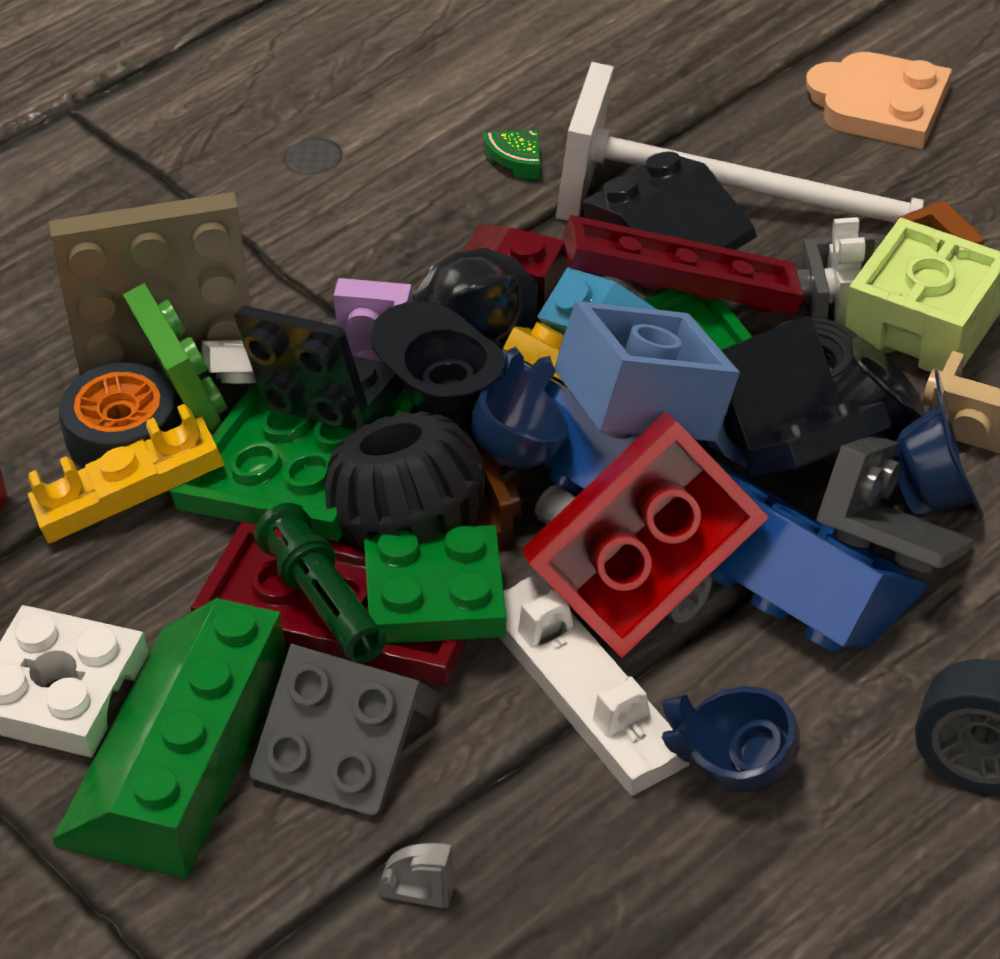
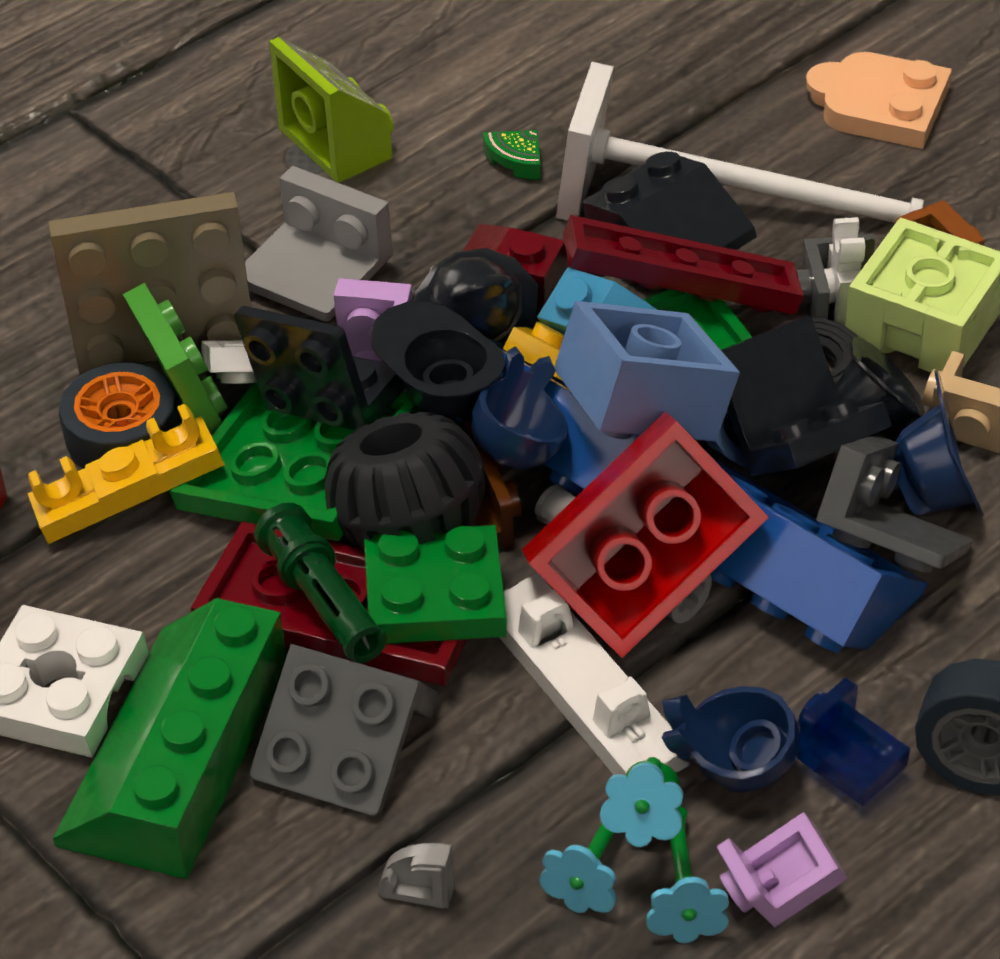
none -> light grey bracket [245,165,393,321]
none -> lime slope [269,37,394,183]
none -> medium azure plant [539,757,729,943]
none -> lavender bracket [717,812,848,928]
none -> clear blue bracket [797,678,910,807]

